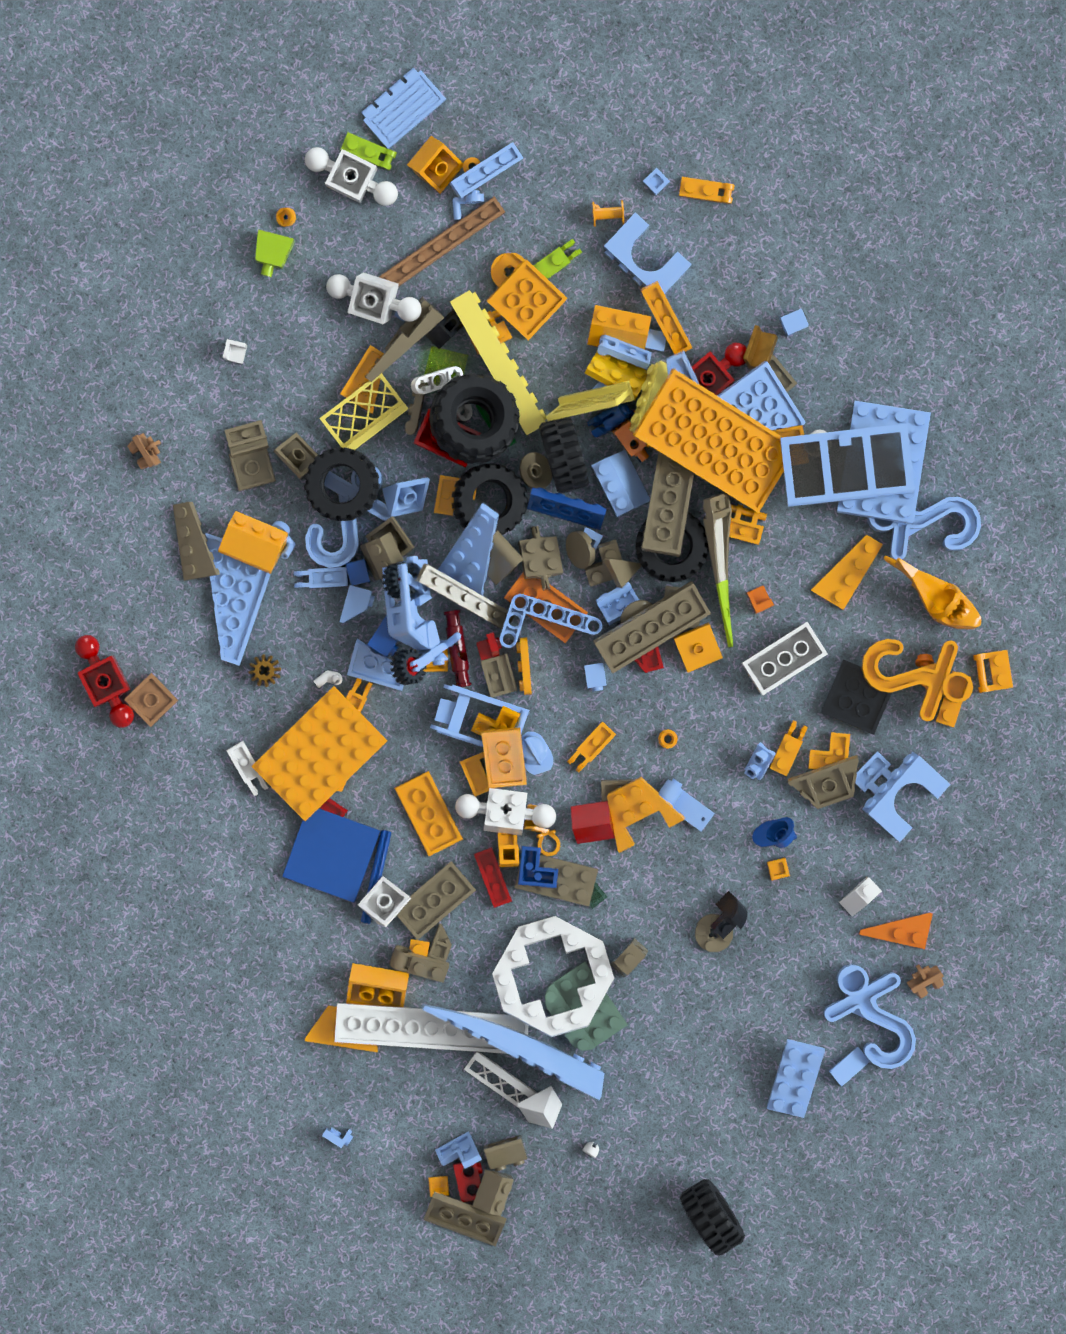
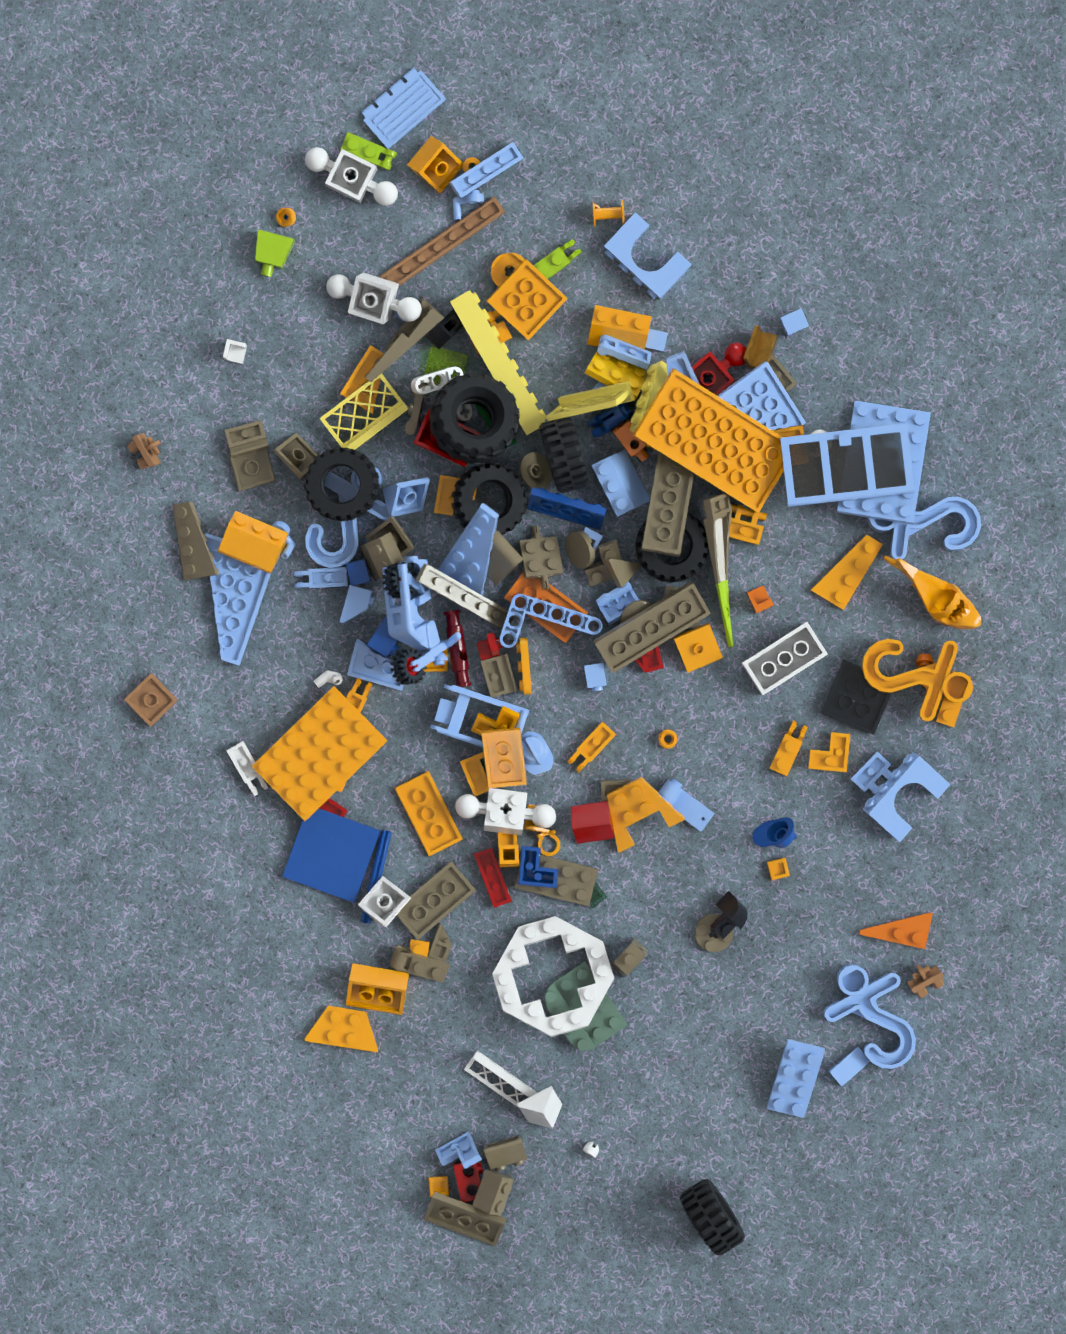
red brick [75,635,134,728] -> none
pearl gold gear [249,654,281,687] -> none
light blue bracket [322,1128,353,1148] -> none
white plate [334,1003,529,1054] -> none
light blue wedge [421,1004,604,1100] -> none
light orange plate [640,280,692,355] -> none
light blue plate [643,168,670,195] -> none
light orange plate [679,177,735,204] -> none
light blue hips [744,742,776,780] -> none
dark tan wing [788,755,859,809] -> none
white slope [839,877,882,916] -> none
light orange plate [973,650,1013,693] -> none

